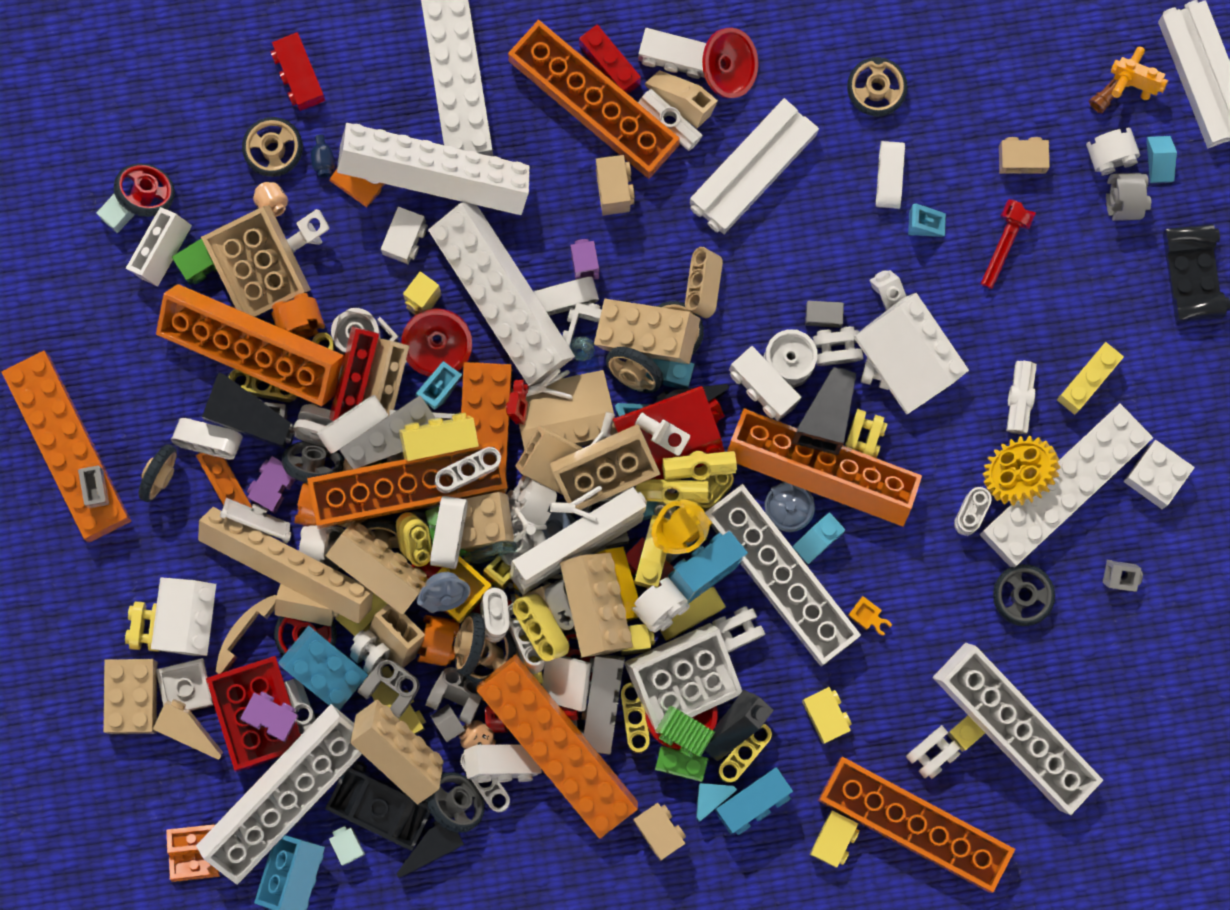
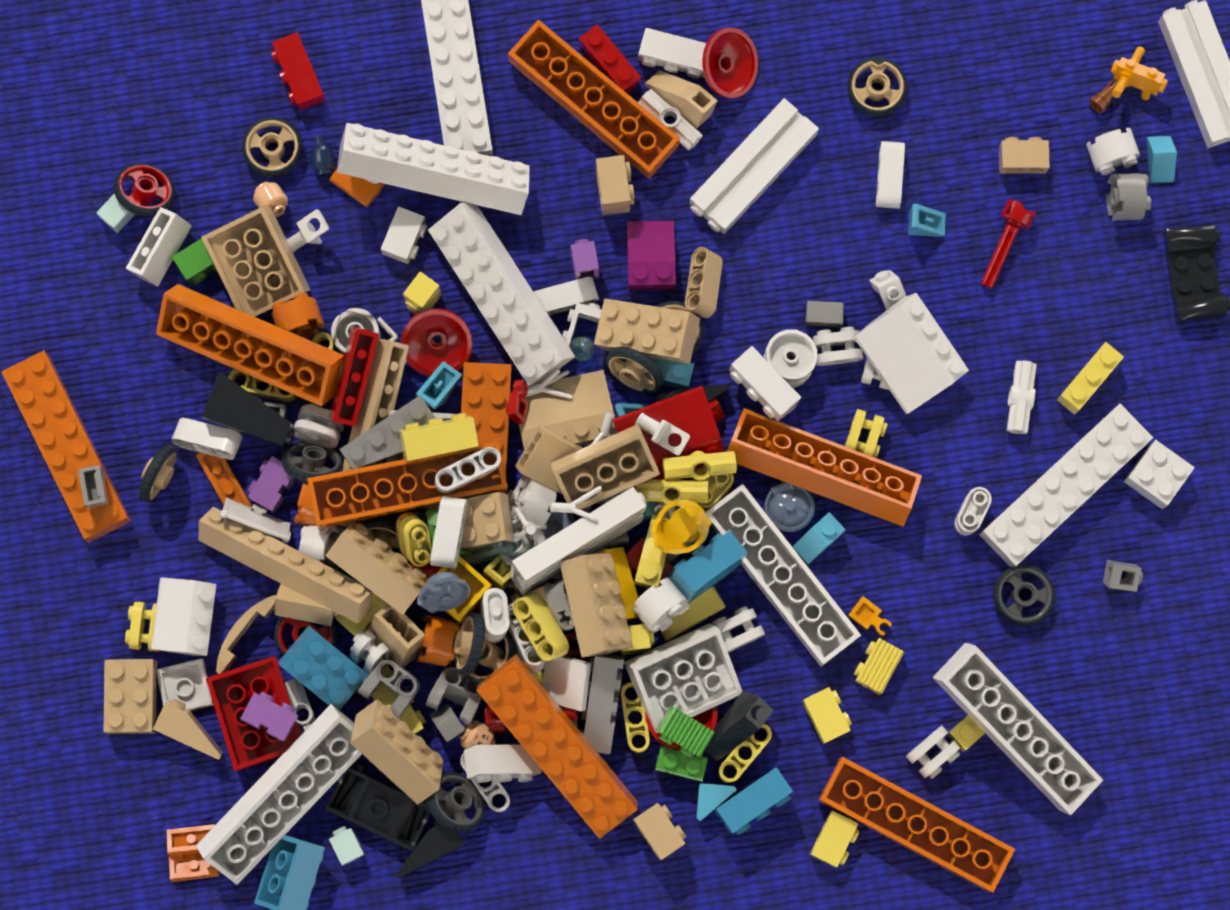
white beam [317,395,388,454] -> none
slope [792,367,856,455] -> none
yellow gear [983,436,1061,506] -> none
none -> magenta slope [627,221,676,291]
none -> light yellow brick [854,638,904,695]

